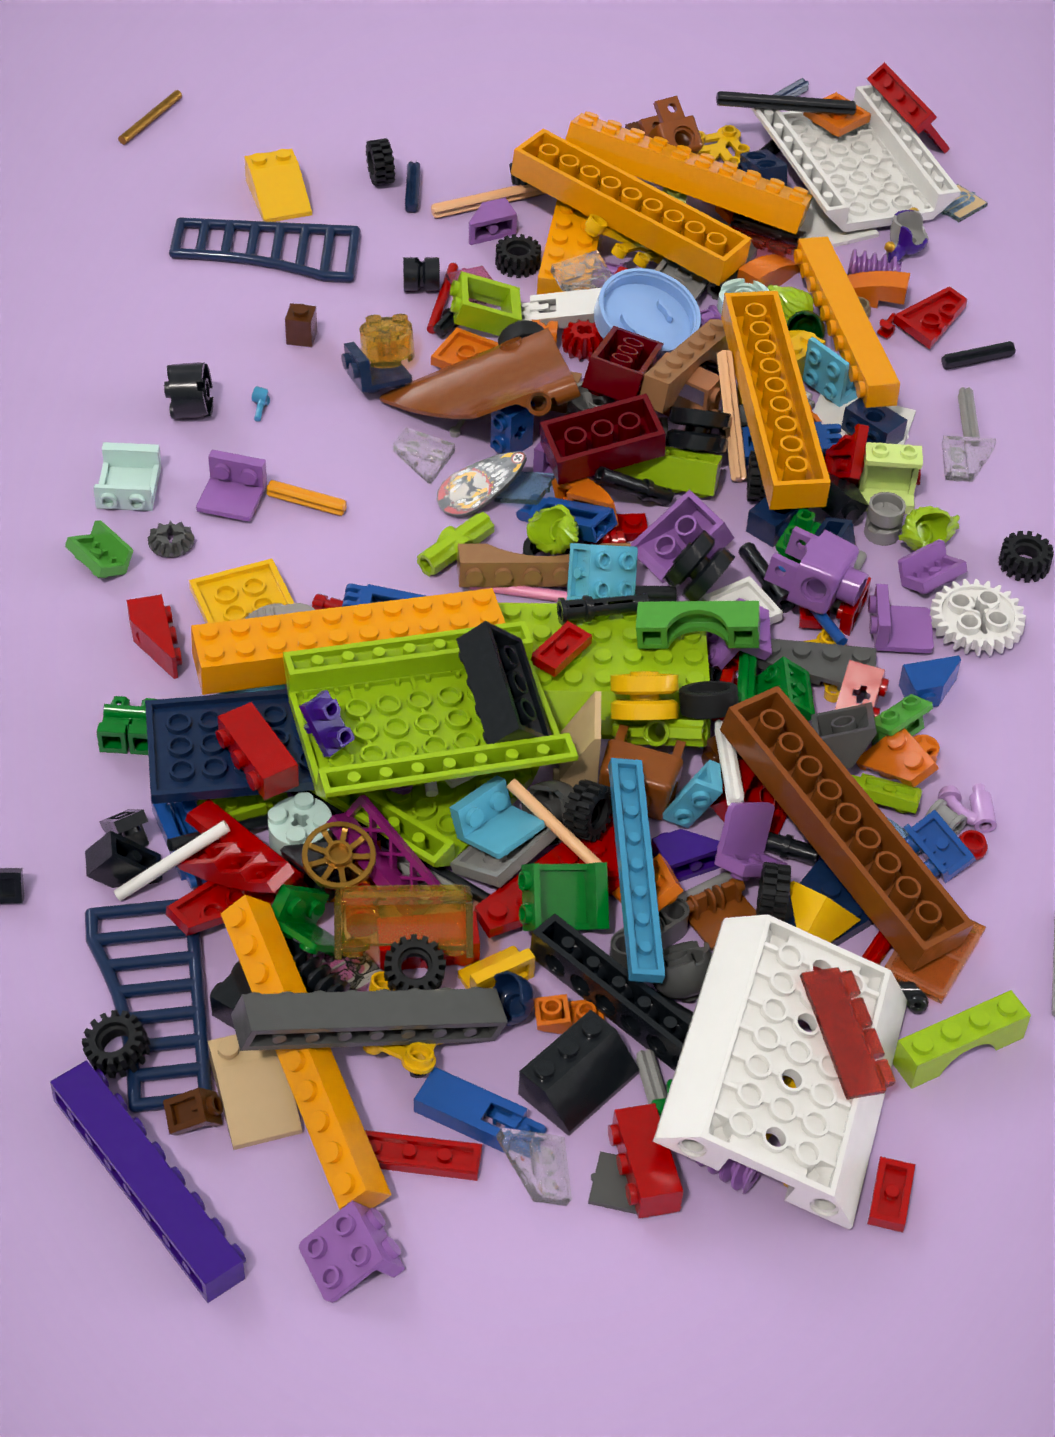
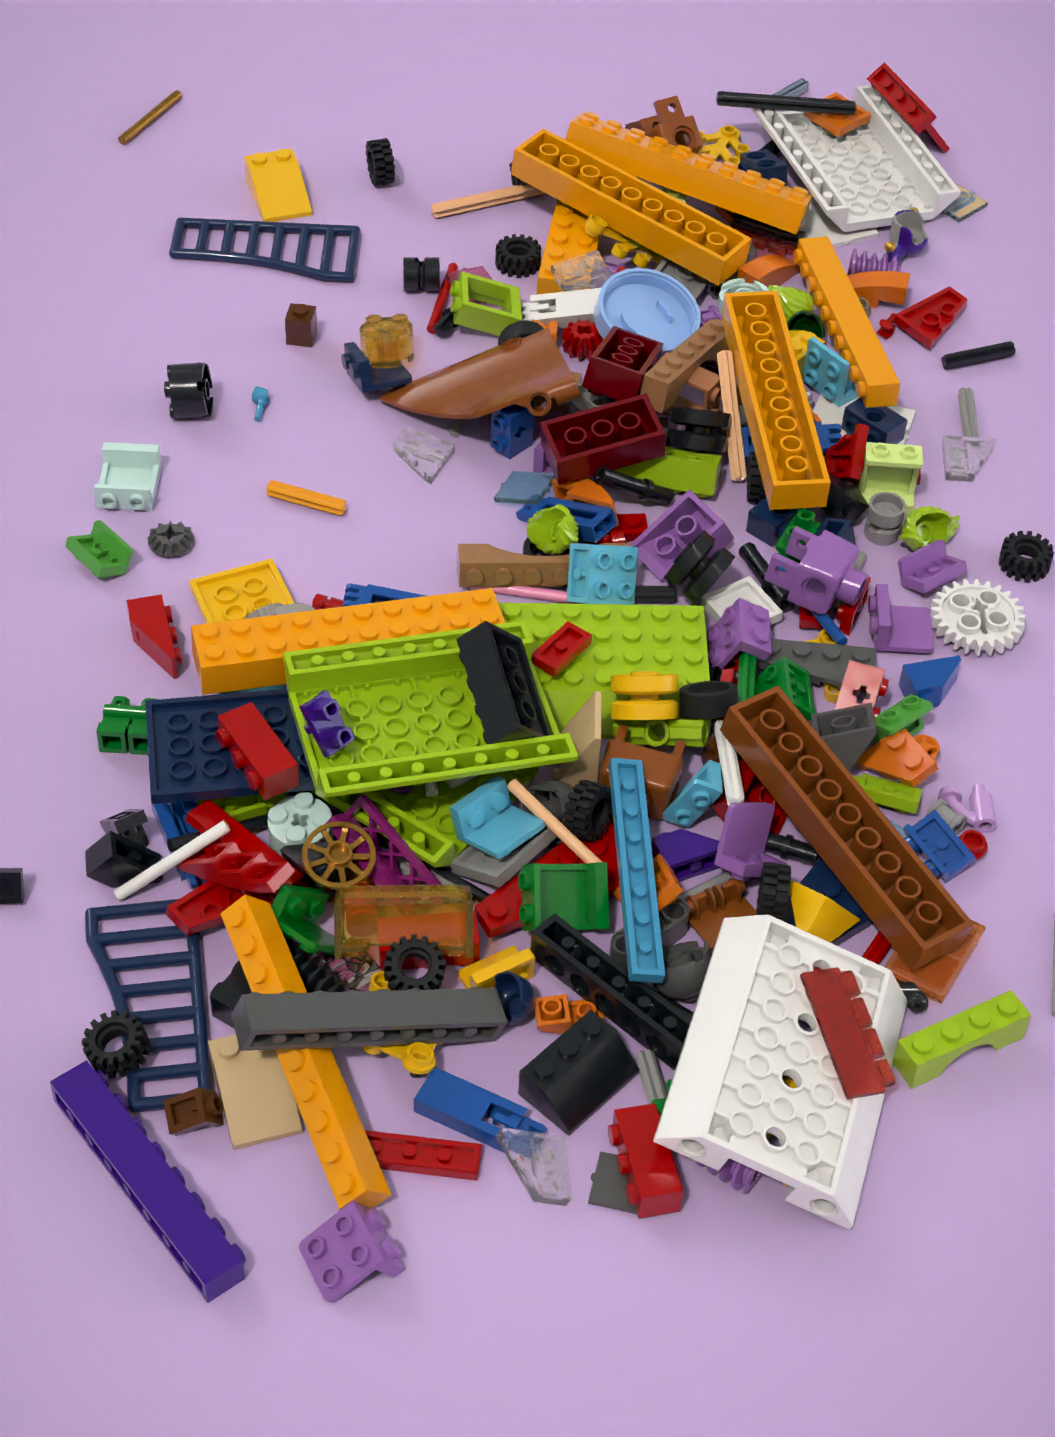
medium lavender bracket [196,449,267,521] -> none
dark blue axle [405,161,420,213] -> none
lime piece [417,512,495,577] -> none
orange plate [431,327,498,369] -> none
shield [437,451,527,517] -> none
medium lavender slope [469,197,517,245] -> none
black pin [557,593,649,625] -> none
bright green arch [636,601,760,649] -> none
red plate [867,1156,916,1233] -> none

